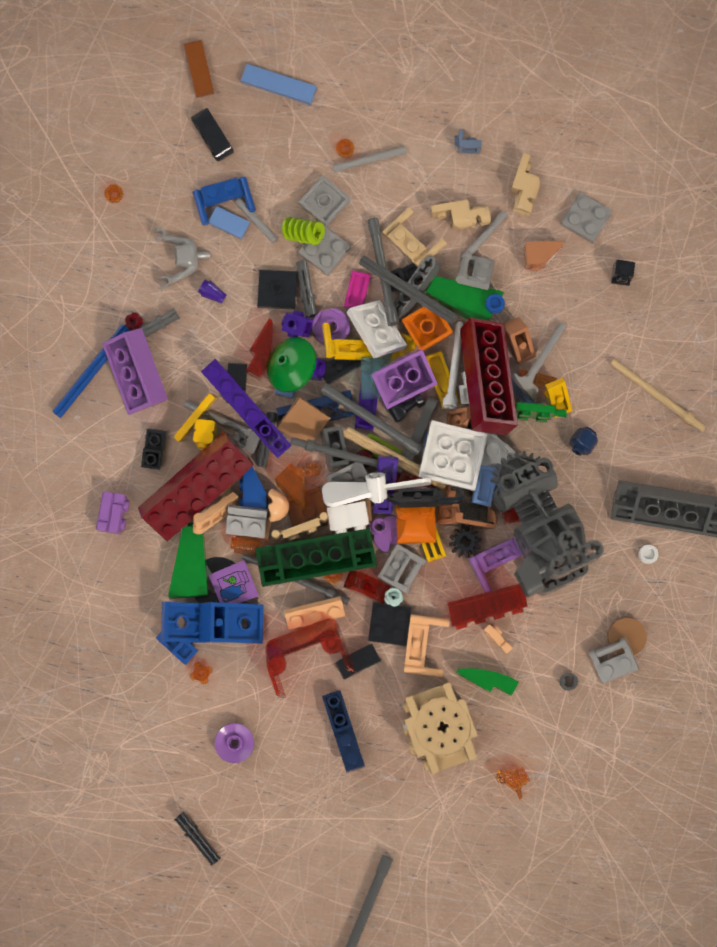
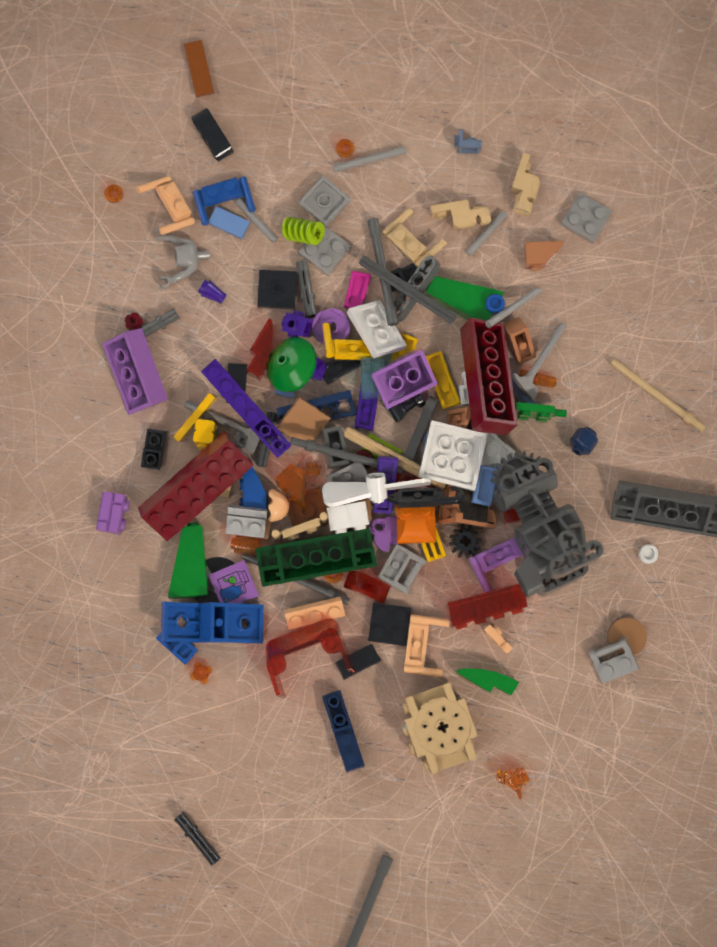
blue axle [53,324,130,418] -> none
light nougat plate [193,492,238,534] -> none
medium lavender dish [215,723,254,763] -> none
medium blue tile [241,64,317,105] -> none
dark grey piece [321,383,423,456] -> none
light aqua plate [384,588,403,607] -> none
orange slope [401,306,454,351] -> none
white piece [442,321,464,409] -> none
light grey plate [456,251,494,290] -> none
yellow slope [544,378,572,418] -> none
dark grey bush [559,673,578,691] -> none
black brick [611,260,635,286] -> none
none -> light nougat plate [136,176,195,235]
none -> light grey bar [485,286,542,328]

